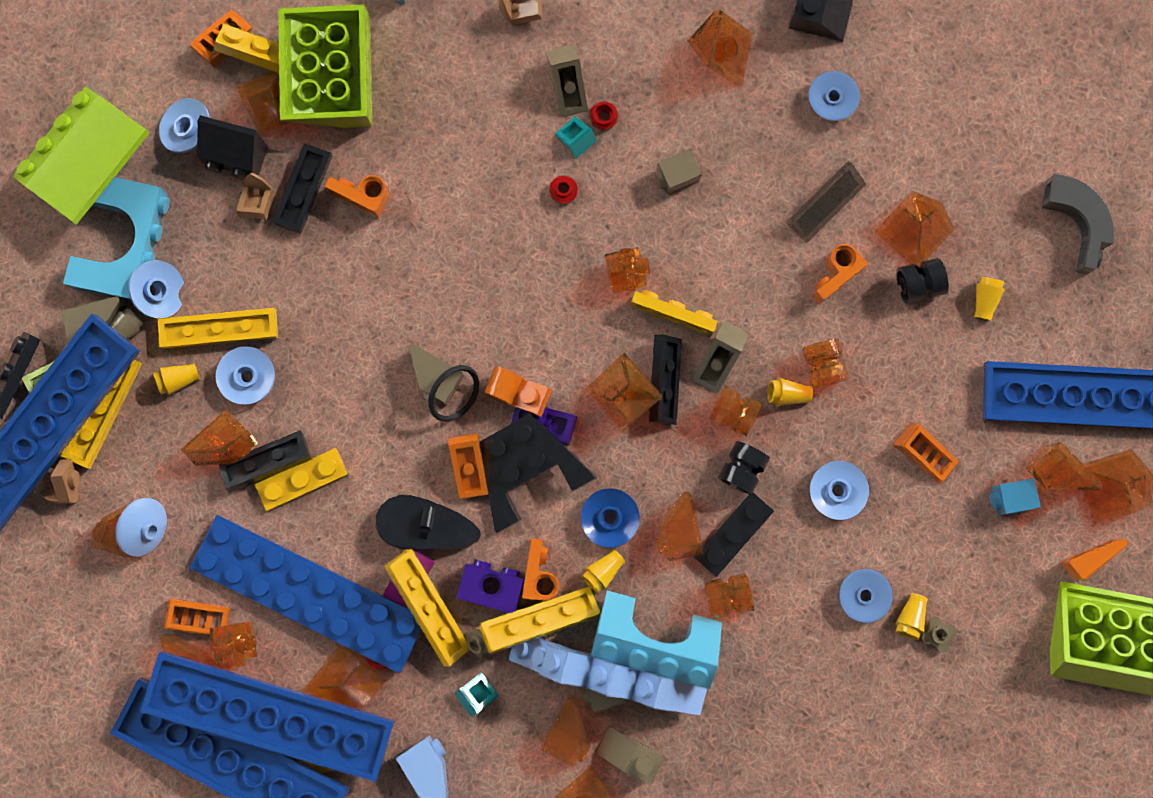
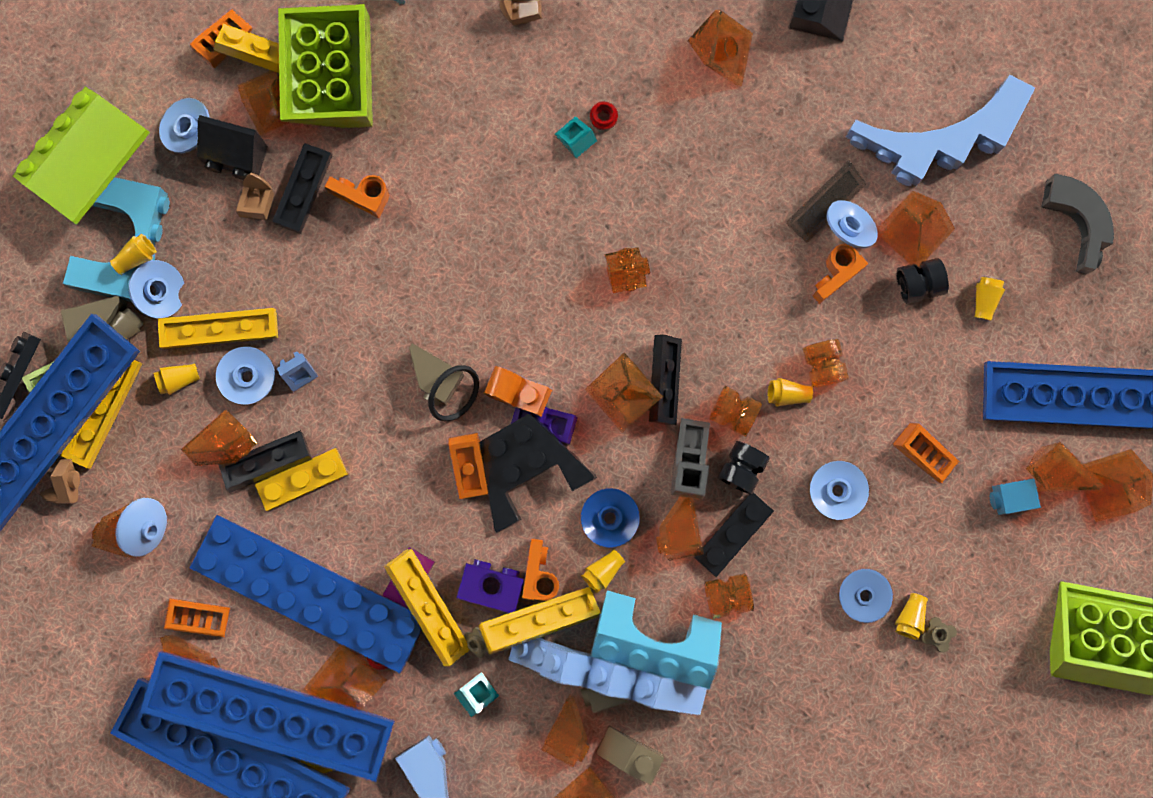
clear orange brick [209,621,257,668] -> none
black shield [376,495,481,551] -> none
dark tan slope [546,45,588,117] -> none
red plate [549,175,578,204] -> none
yellow plate [630,290,718,336] -> none
dark tan brick [654,149,701,195] -> none
dark tan slope [692,321,749,393] -> none
medium blue piece [809,71,860,121] -> none
orange slope [1061,538,1129,581] -> none
none -> yellow cone [110,234,157,275]
none -> medium blue tile [277,351,318,392]
none -> dark grey arch [671,418,710,500]
none -> light blue dish [826,200,878,249]
none -> light blue arch [846,75,1035,186]

